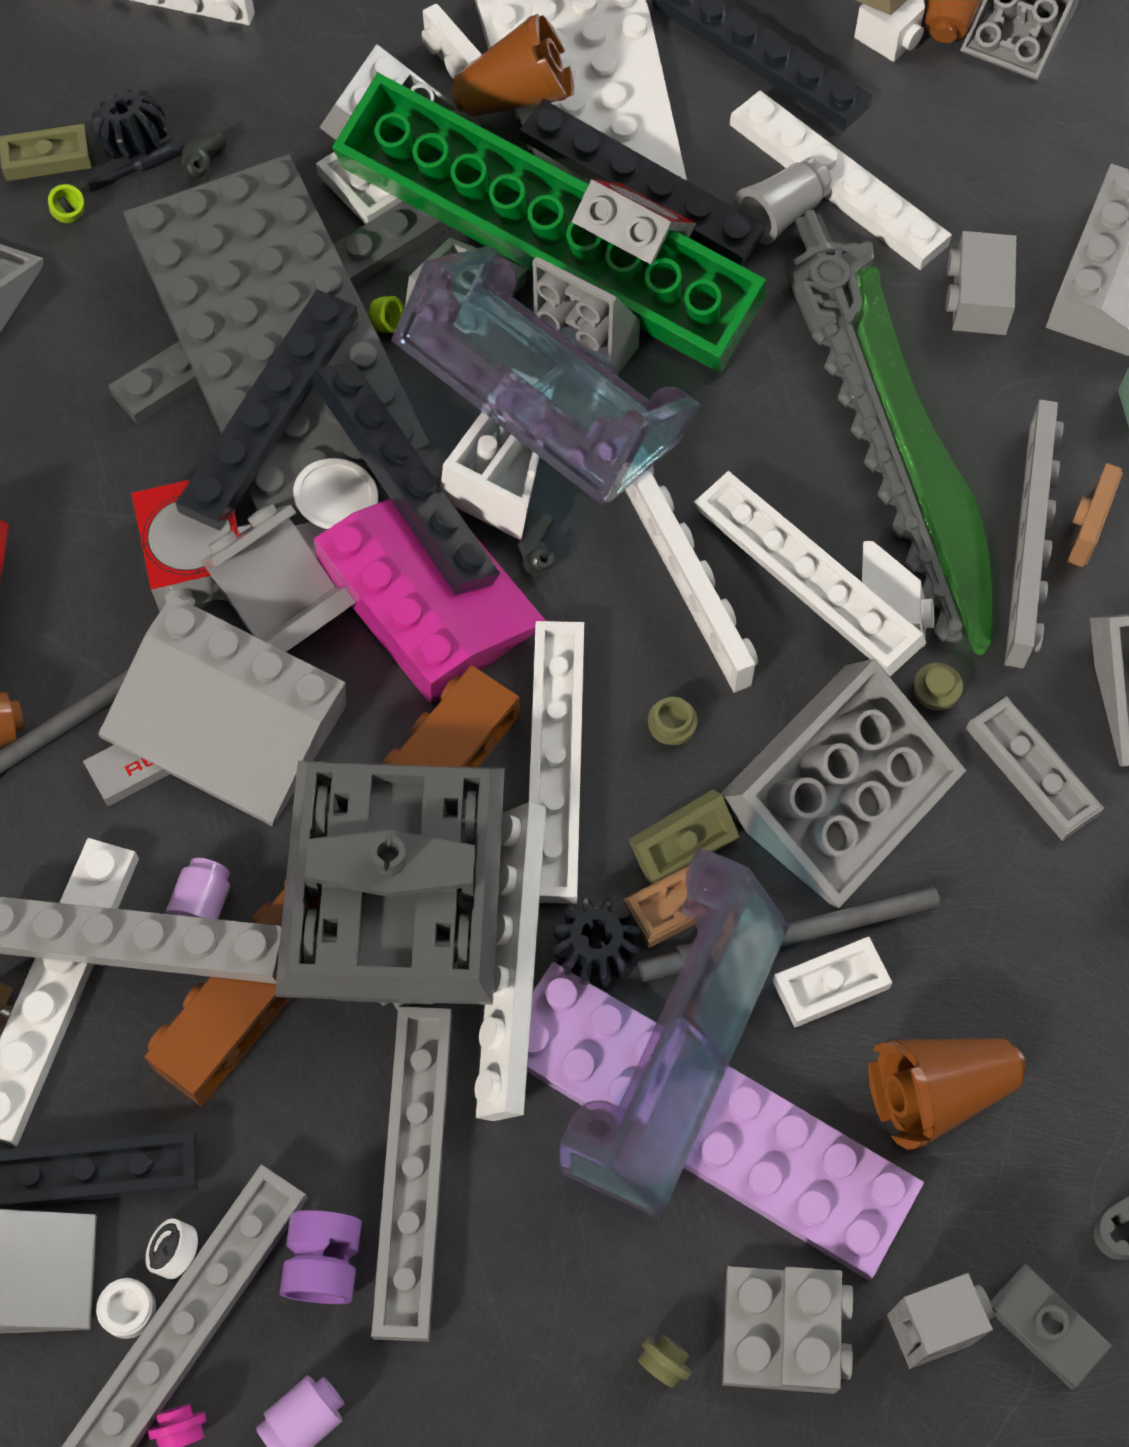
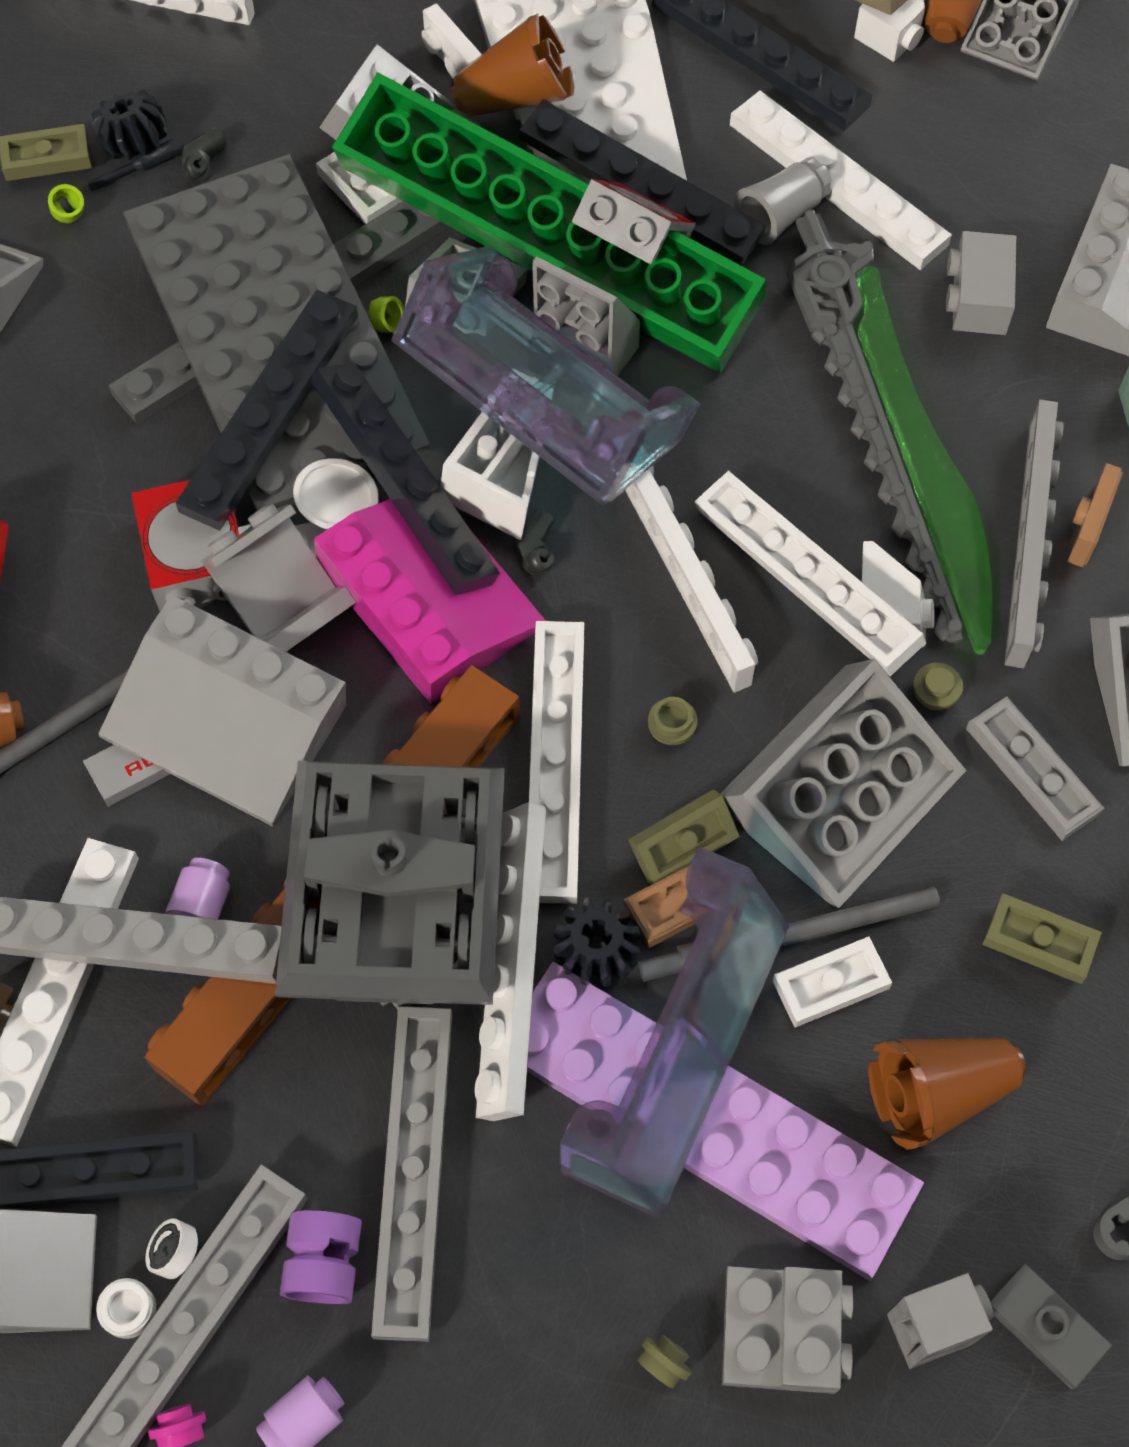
none -> olive plate [982,893,1102,984]

